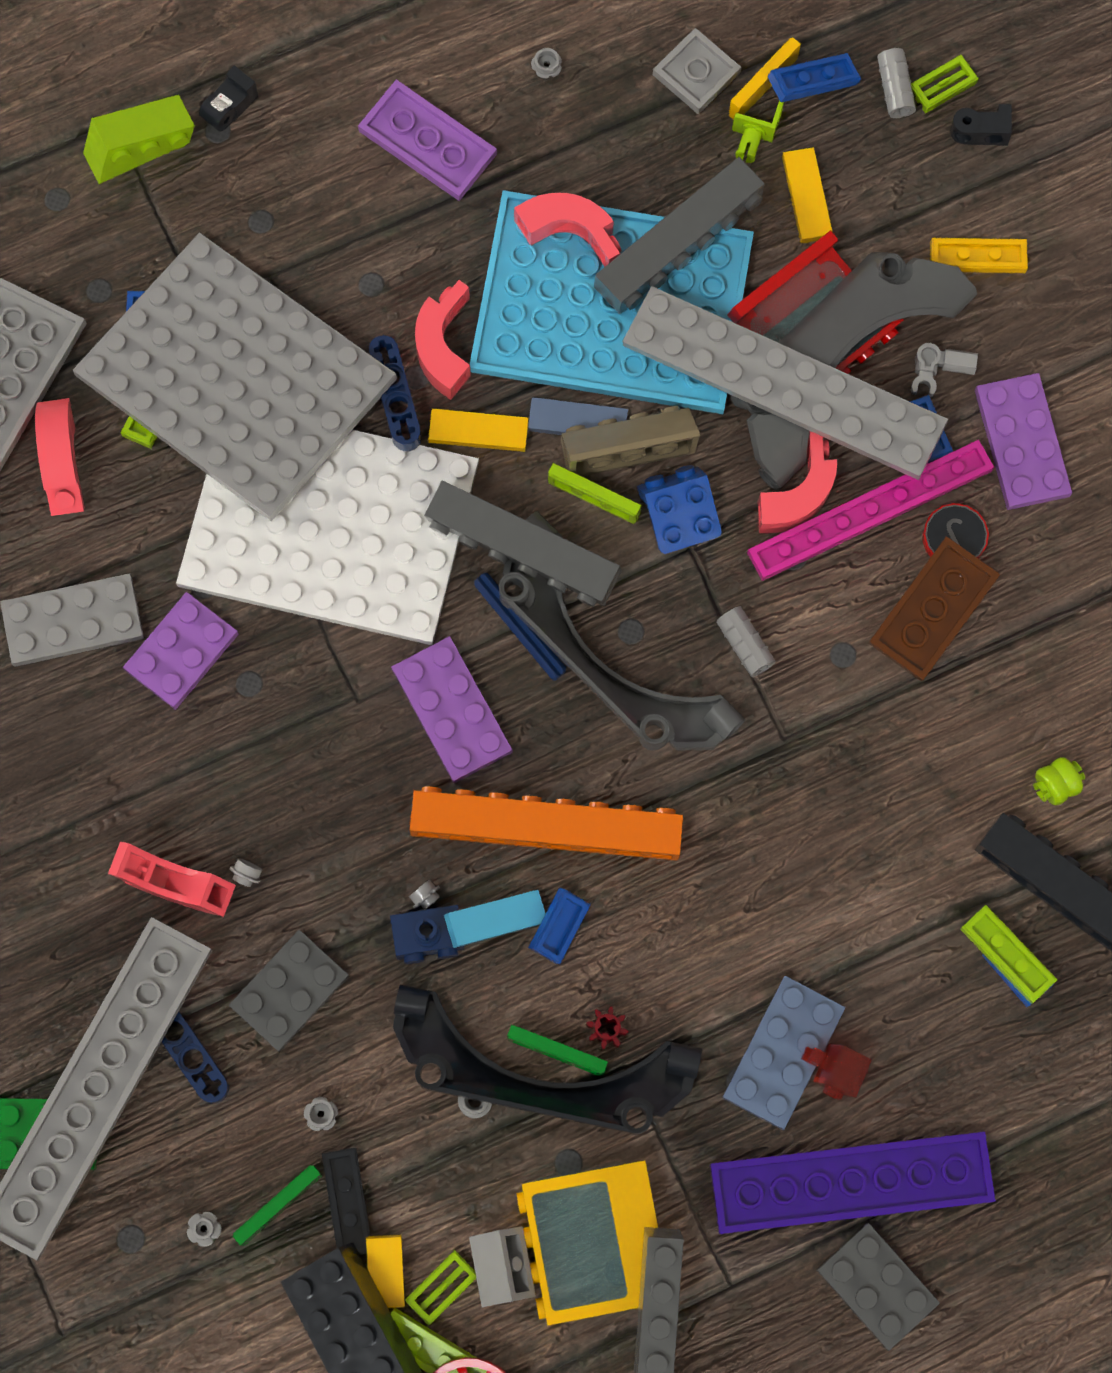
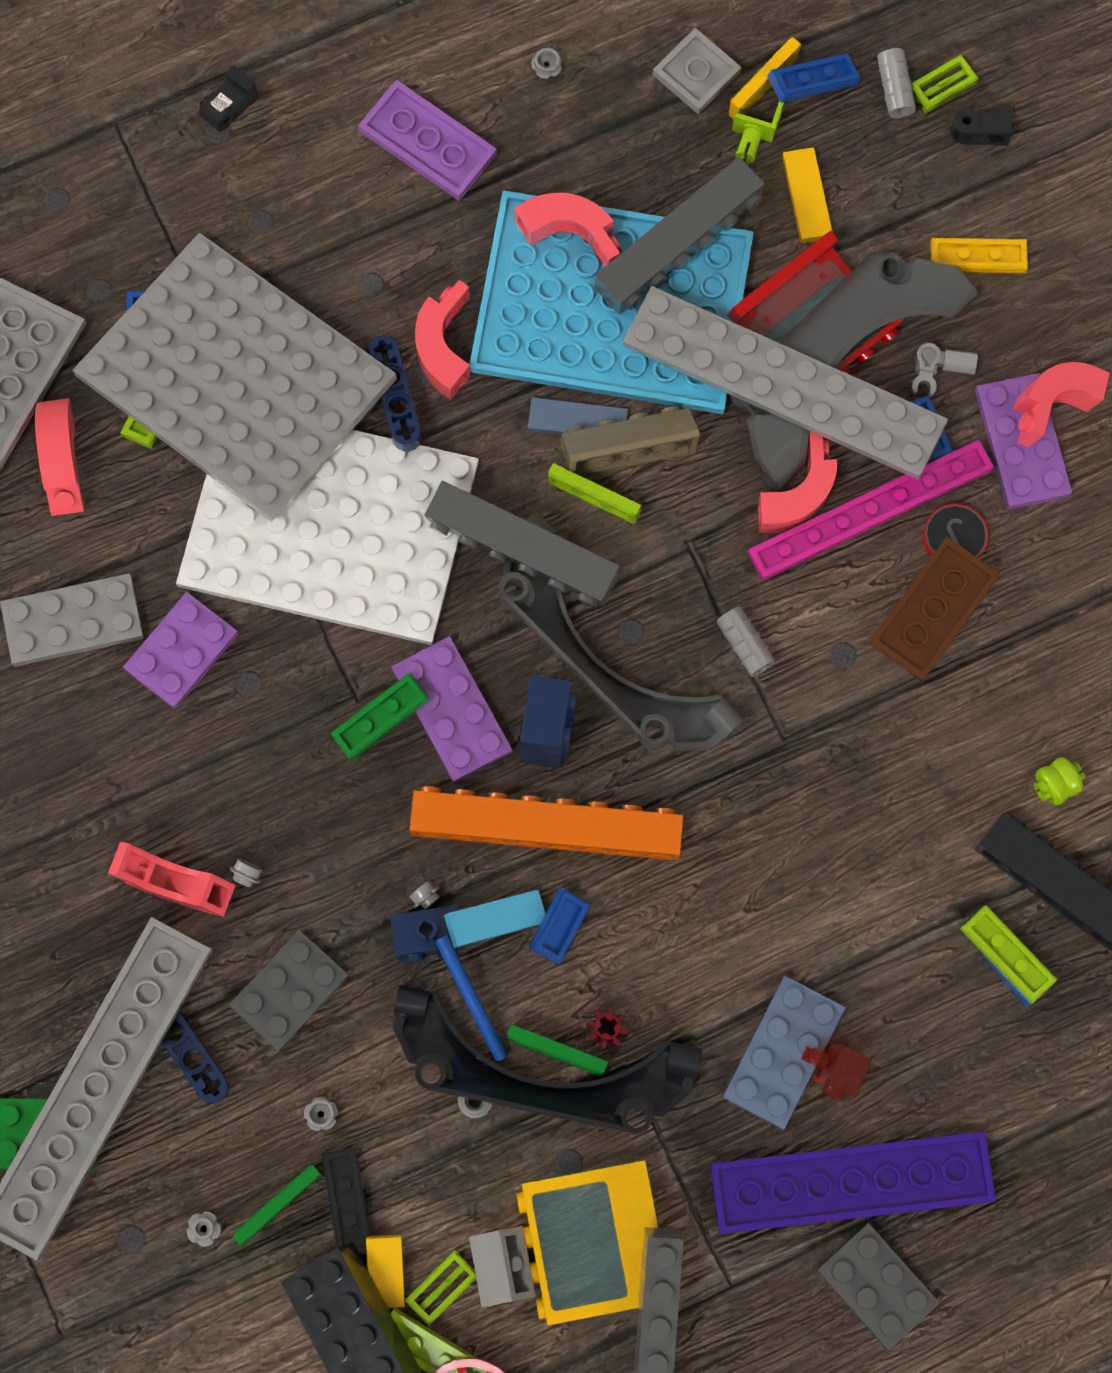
lime wedge [83,94,195,184] -> none
yellow tile [428,409,528,452] -> none
dark blue axle [474,573,566,681] -> none
blue bracket [637,465,721,554] -> none
none -> green tile [331,673,431,761]
none -> blue bar [434,934,508,1062]
none -> dark blue brick [520,675,577,769]
none -> coral arch [1013,362,1110,447]

